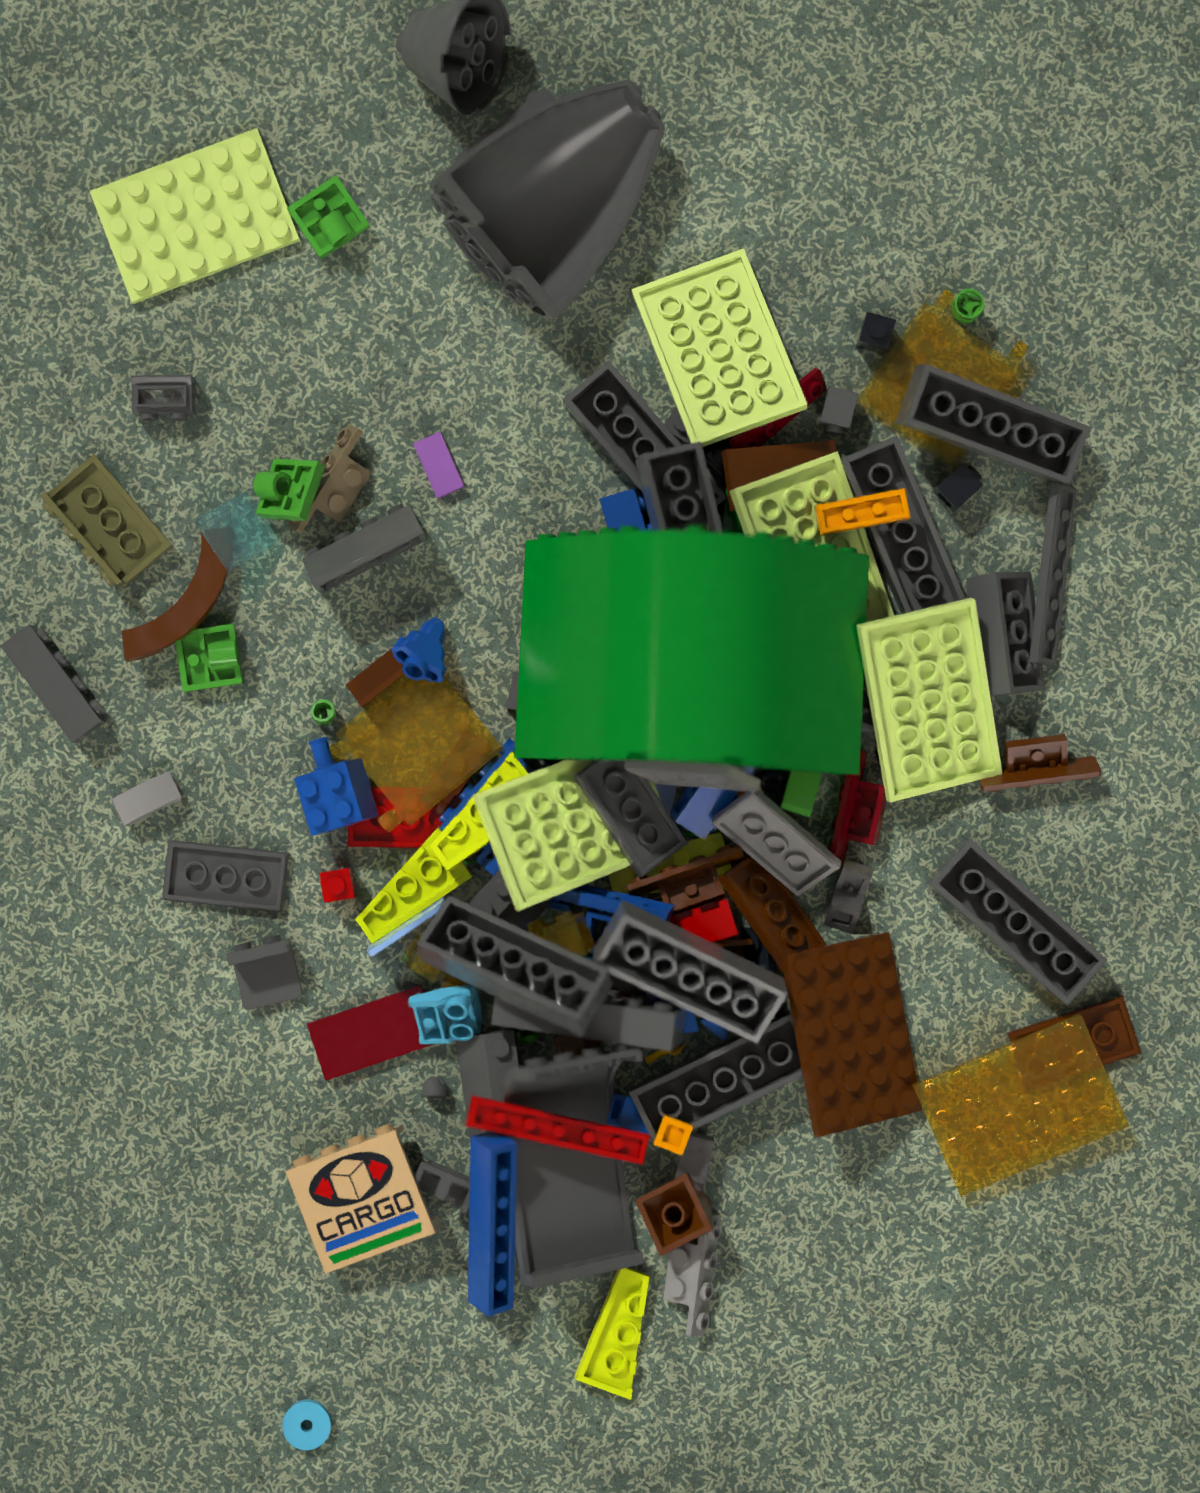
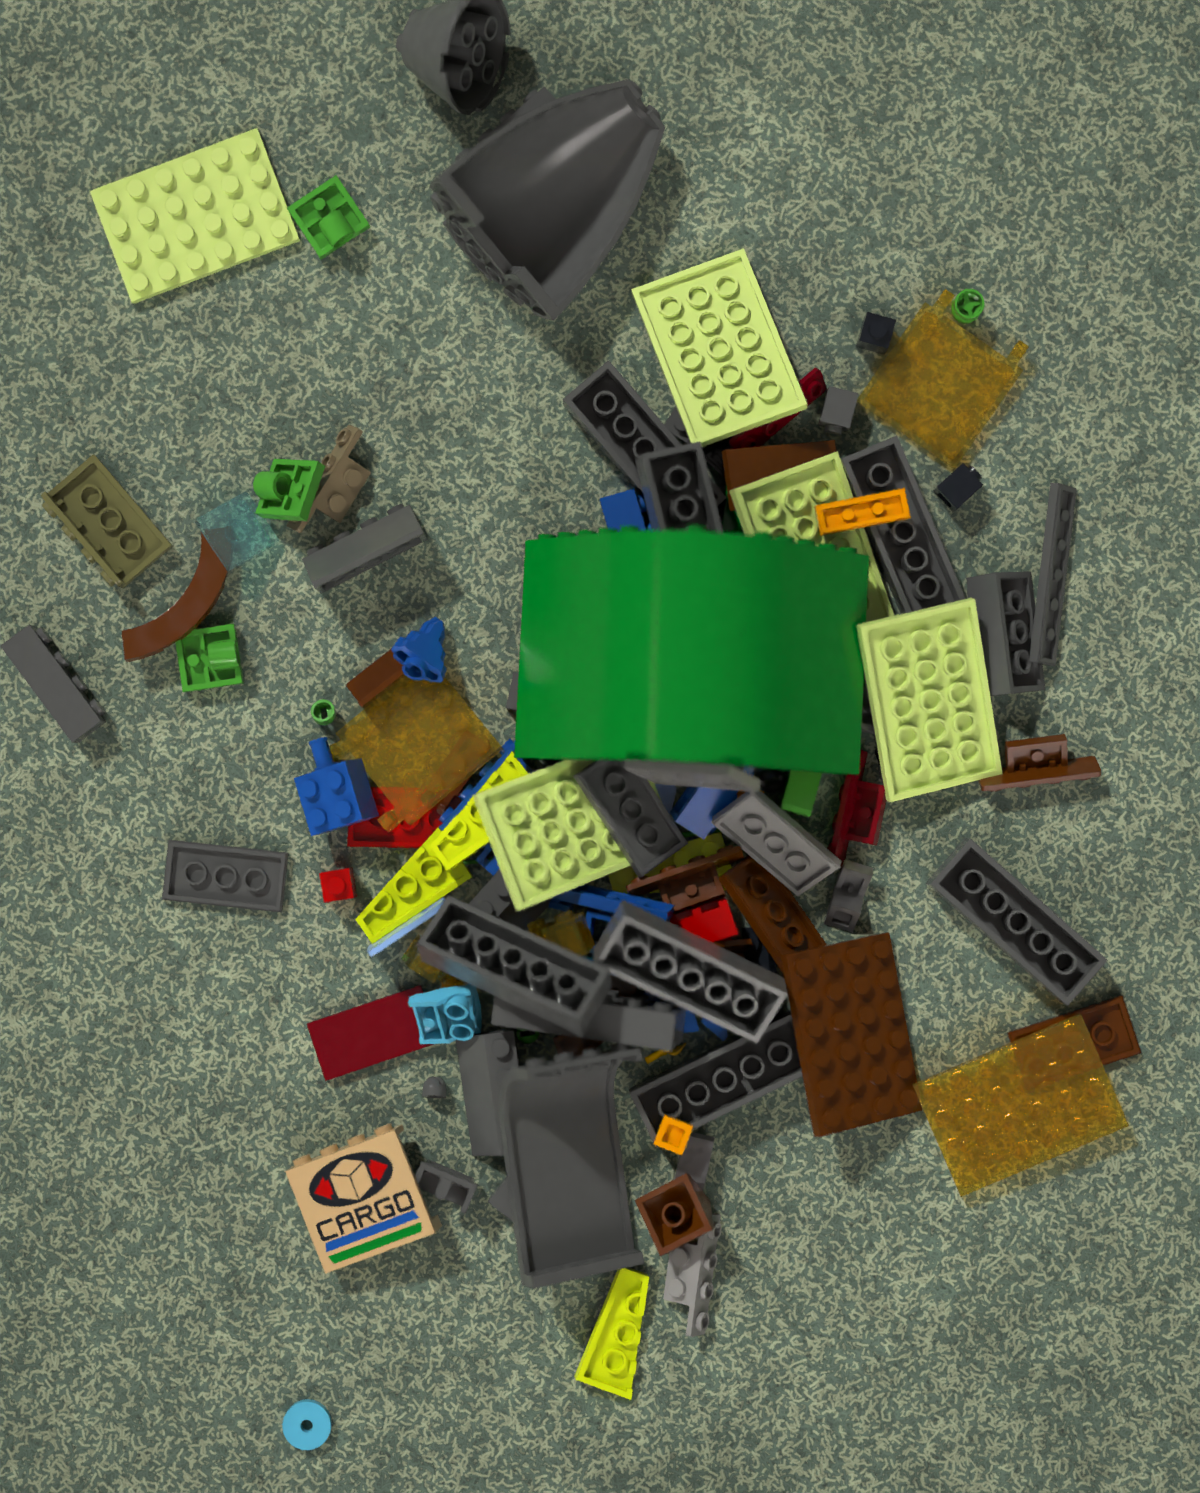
light grey slope [112,771,182,827] -> none
dark grey window [131,375,196,421] -> none
dark grey bracket [226,935,302,1010] -> none
medium lavender tile [413,432,465,499] -> none
red tile [465,1095,650,1165] -> none
blue brick [468,1131,517,1317] -> none
blue slope [606,1094,649,1164] -> none
dark grey brick [895,364,1090,484] -> none

